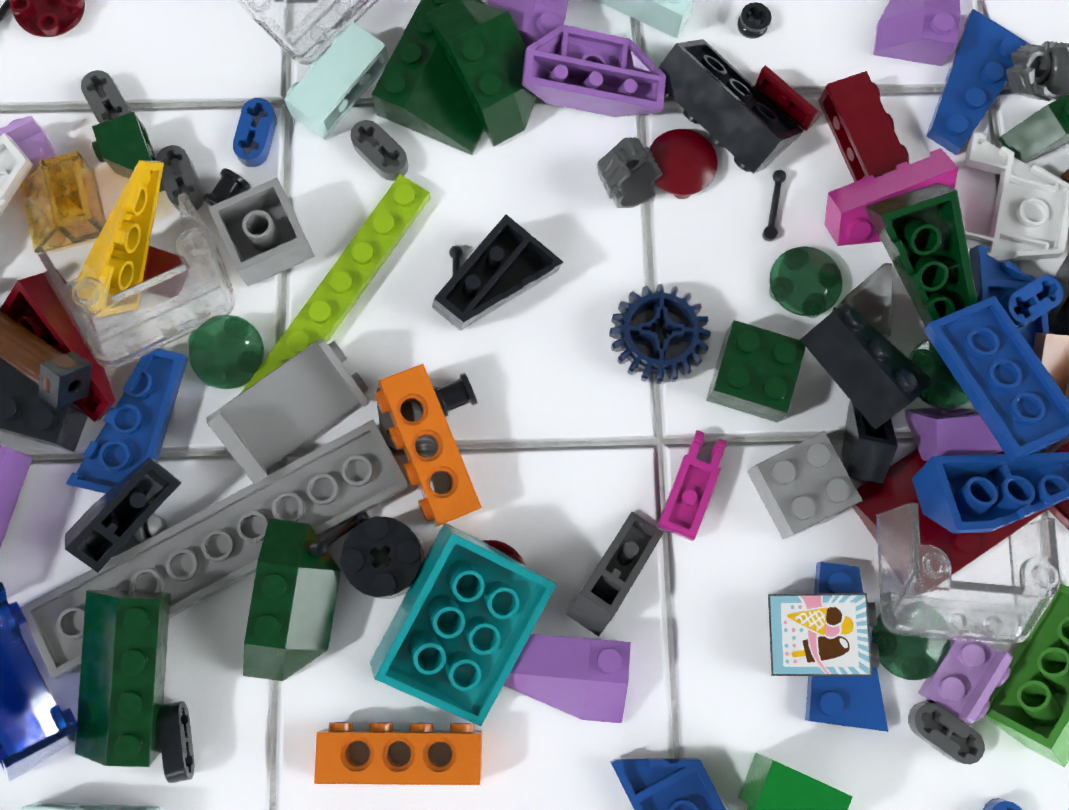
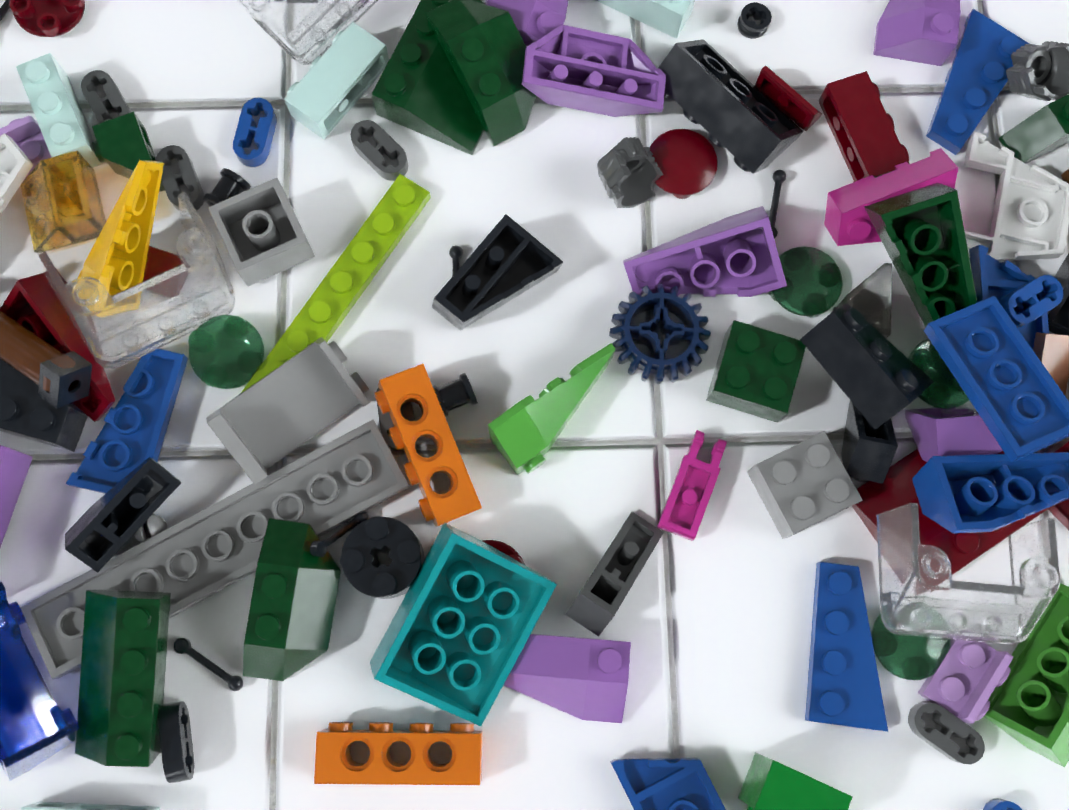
panel [768,593,879,677] -> none
none -> light aqua brick [16,53,103,177]
none -> black hinge [173,638,244,691]
none -> bright green wedge [488,343,616,475]
none -> medium lavender wedge [623,206,787,297]

